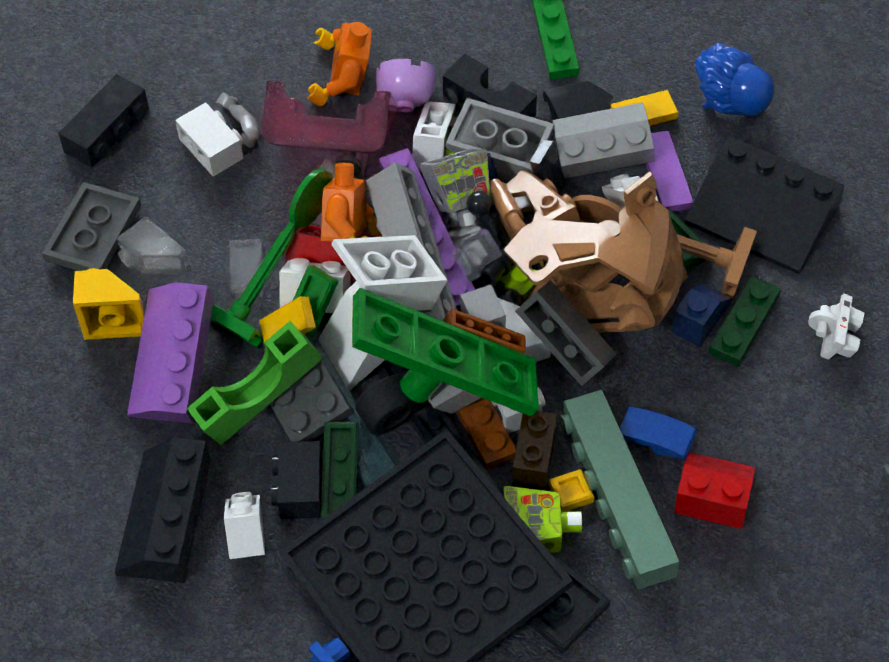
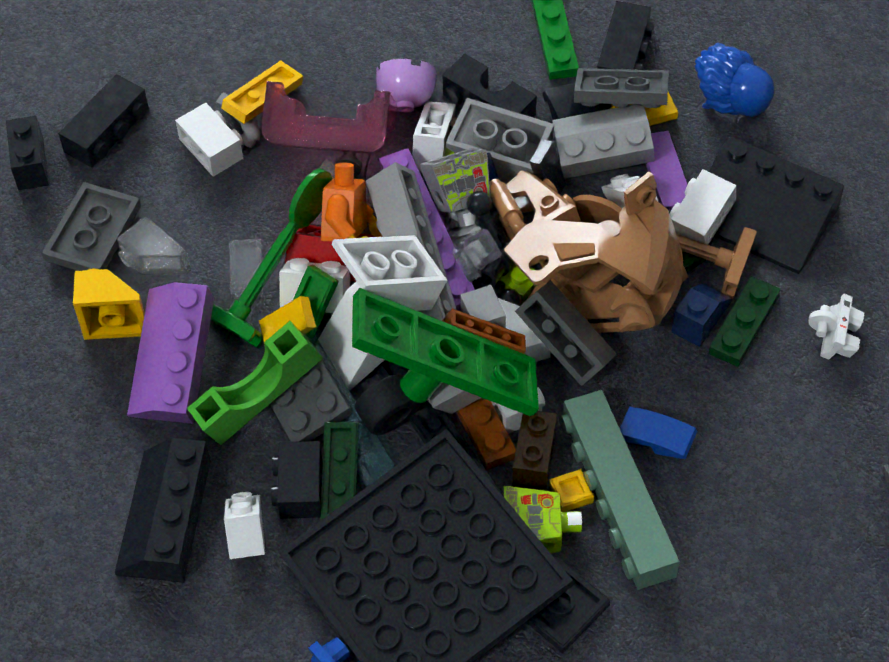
orange torso [307,22,372,106] -> none
red slope [674,452,756,529] -> none
none -> black brick [6,116,49,191]
none -> yellow plate [221,61,303,124]
none -> dark grey plate [574,68,669,108]
none -> black brick [597,1,655,70]
none -> white brick [670,169,736,245]

